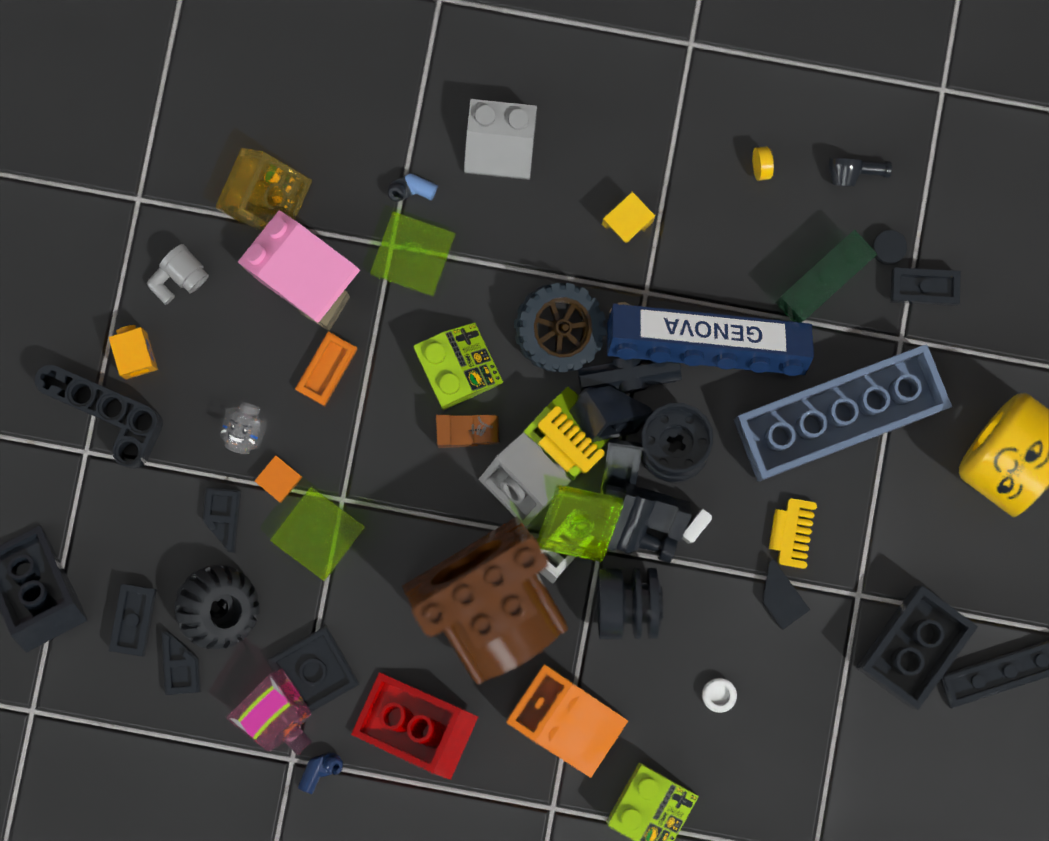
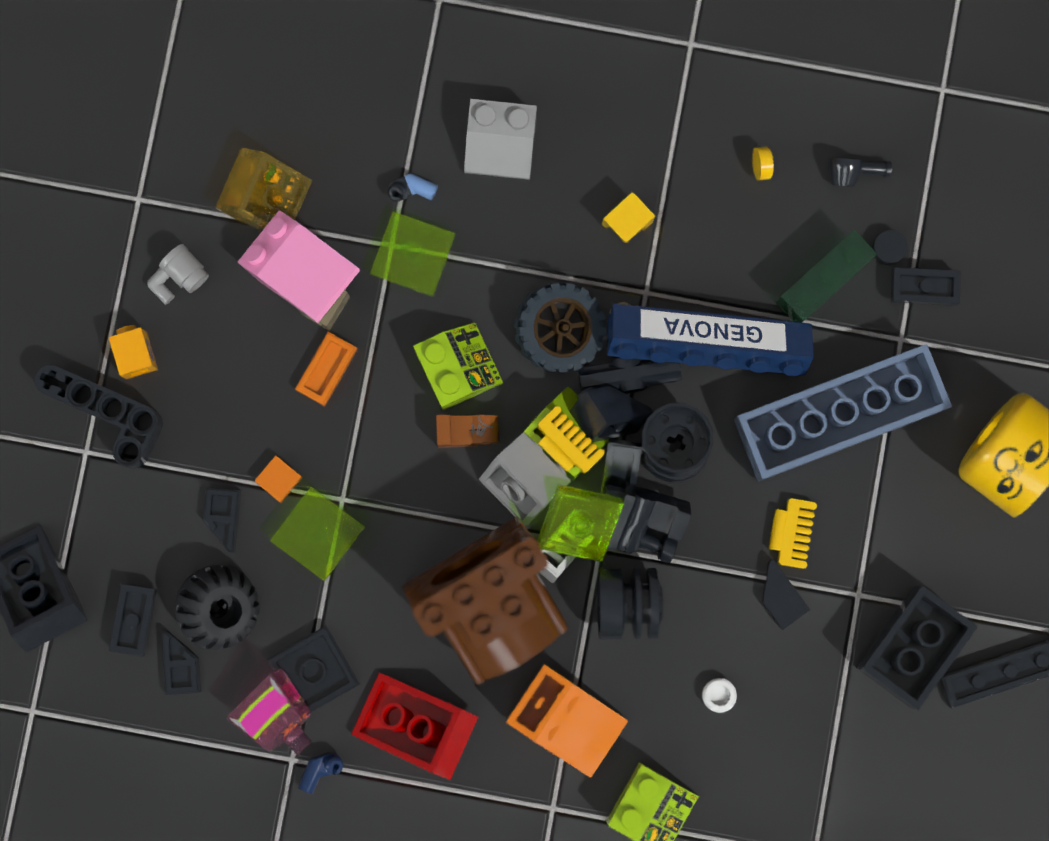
clear head [219,402,268,454] -> none
white tile [682,509,712,544] -> none

